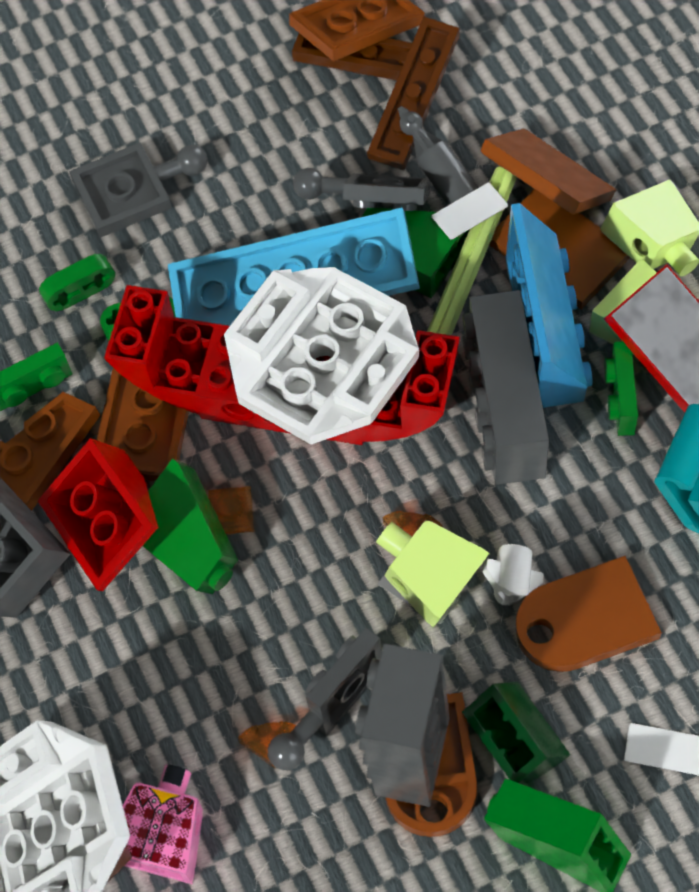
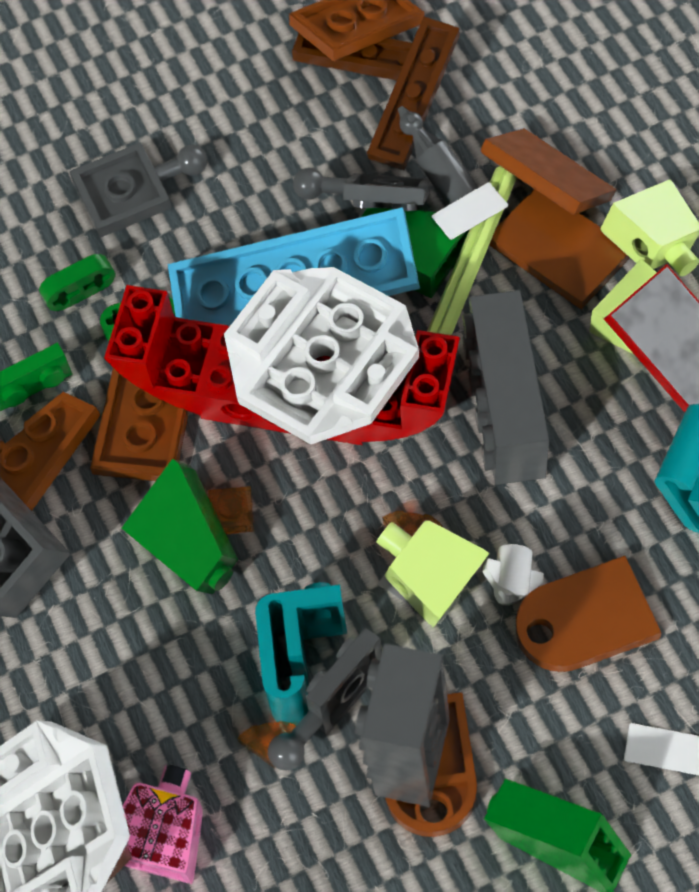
red slope [37,438,158,592] -> none
dark green brick [462,682,571,785] -> none
dark azure slope [506,203,593,408] -> none
green plate [604,341,638,436] -> none
none -> teal piece [255,582,347,727]

